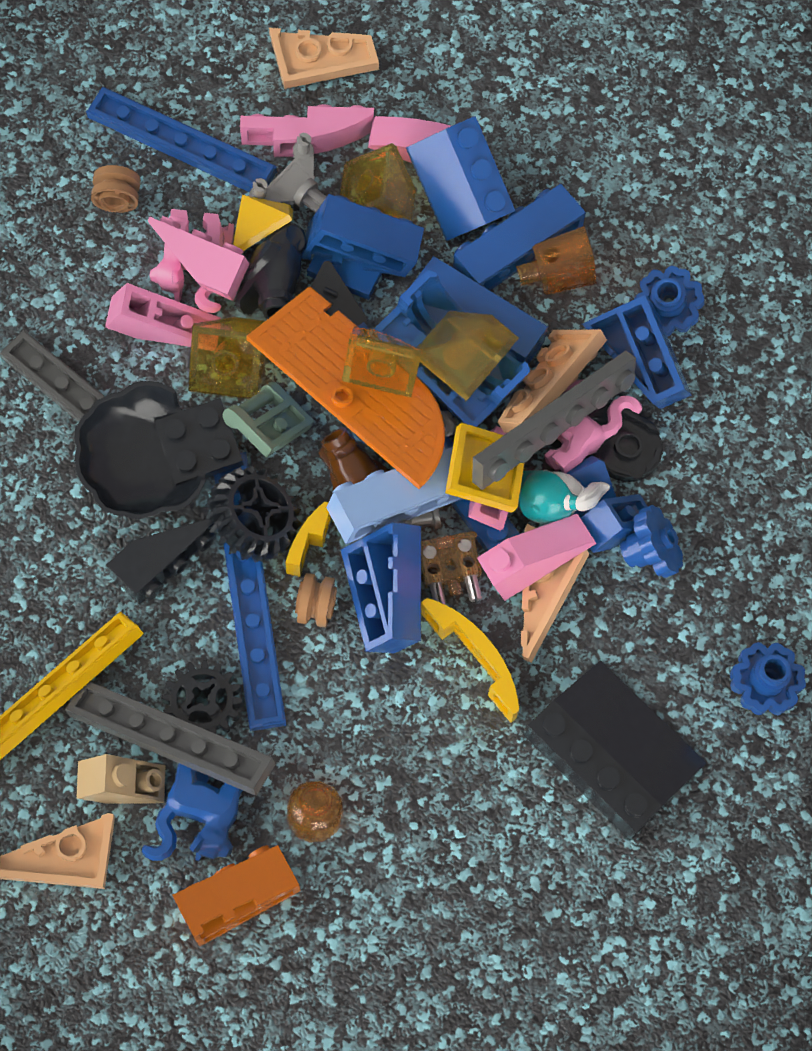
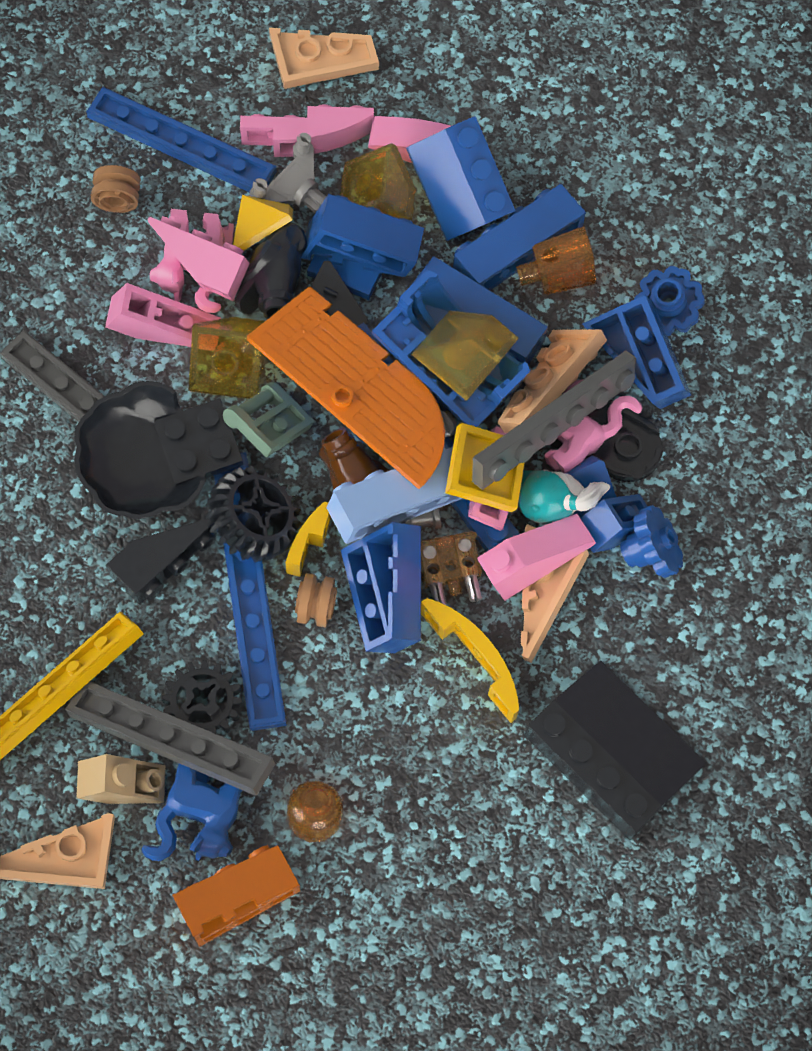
clear yellow slope [342,326,422,398] -> none
blue plant [730,642,806,716] -> none

